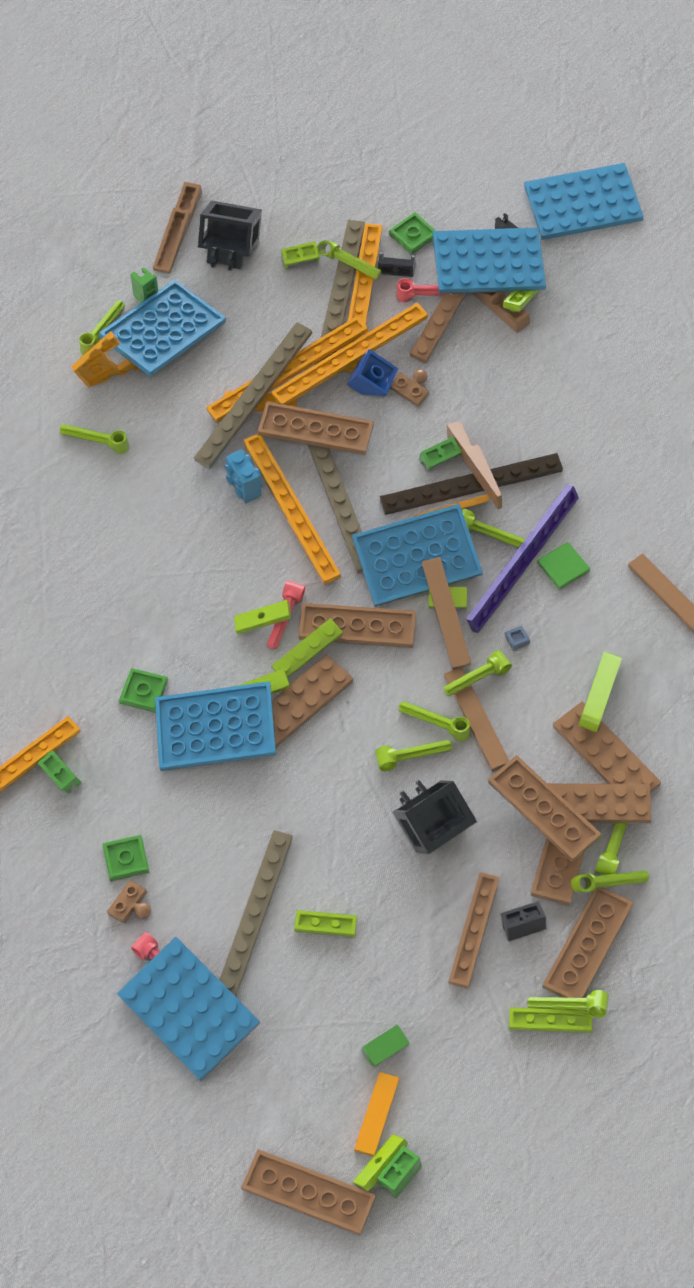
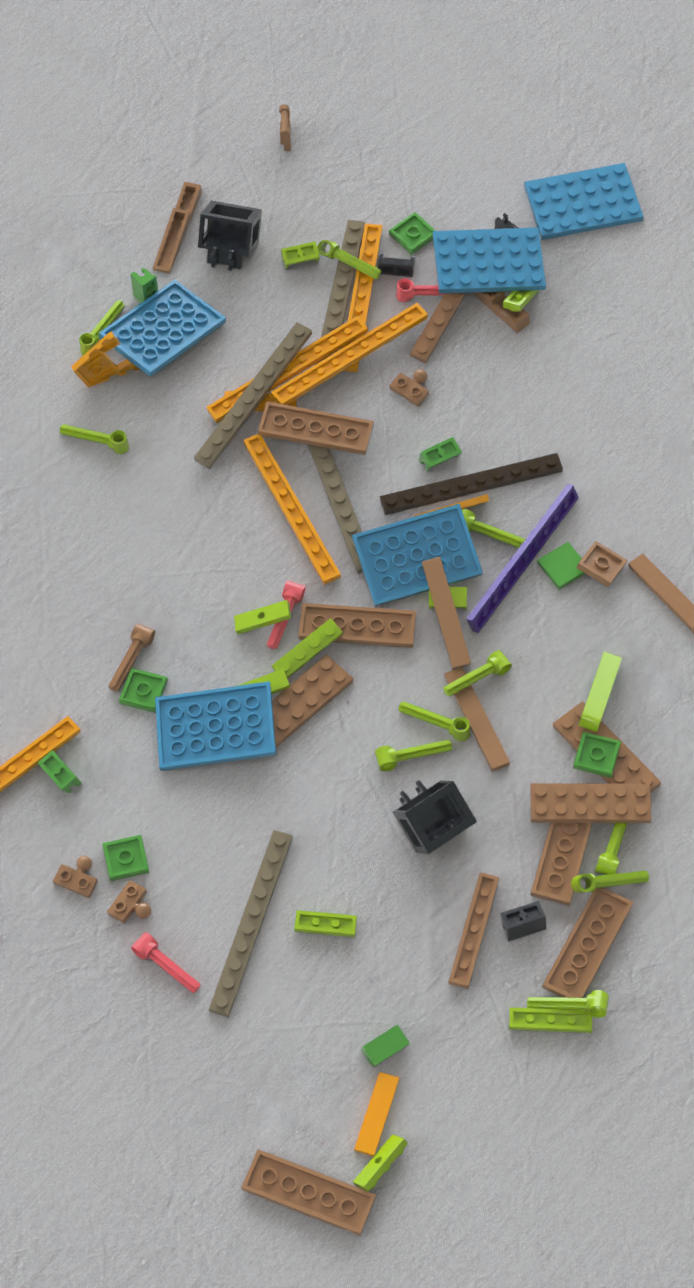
dark azure plate [117,937,261,1081] -> none
dark azure brick [225,449,263,504] -> none
blue slope [347,349,398,396] -> none
bright green hinge [377,1146,422,1198] -> none
slope [447,421,502,509] -> none
medium nougat plate [488,755,601,862] -> none
sand blue tile [505,625,530,650] -> none
none -> medium nougat plate [53,856,98,899]
none -> medium nougat axle [108,623,156,692]
none -> medium nougat plate [279,104,291,151]
none -> bright green tile [573,732,621,778]
none -> medium nougat plate [576,541,628,587]

